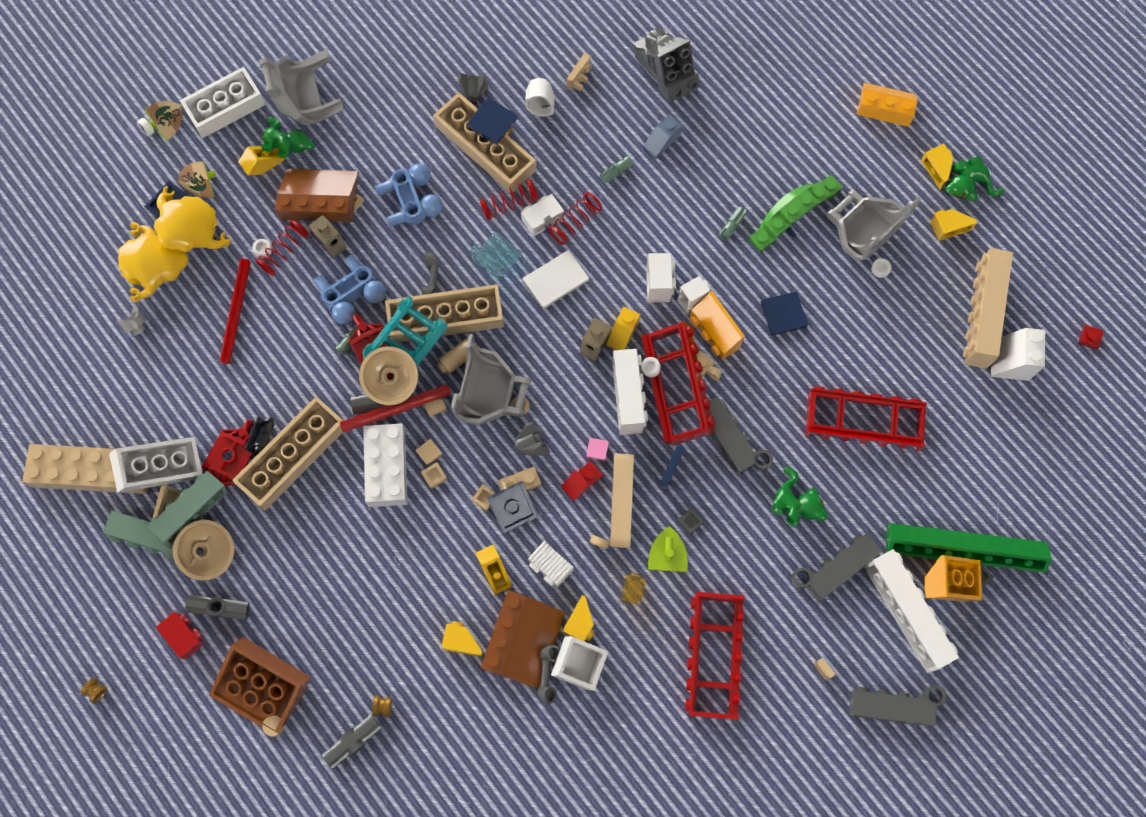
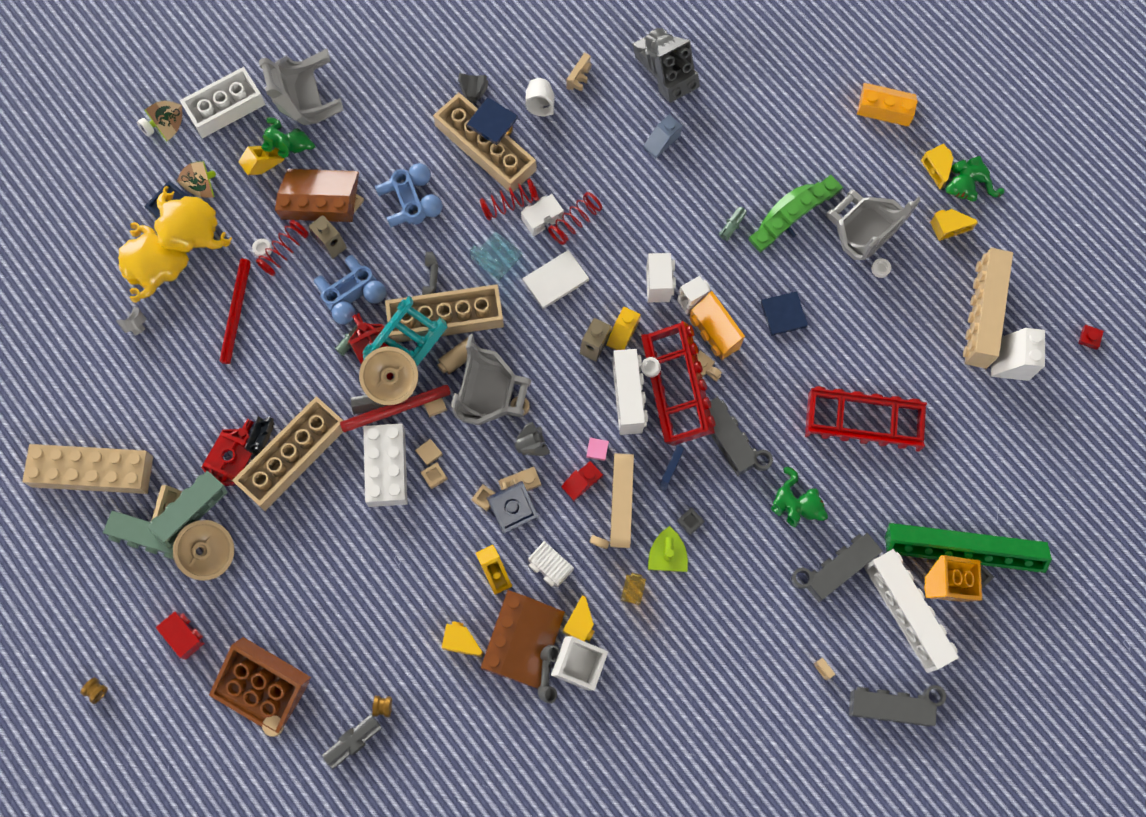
white brick [109,437,202,493] -> none
dark grey piece [185,595,250,620] -> none
sand green axle [600,156,633,183] -> none
red window [685,592,745,721] -> none

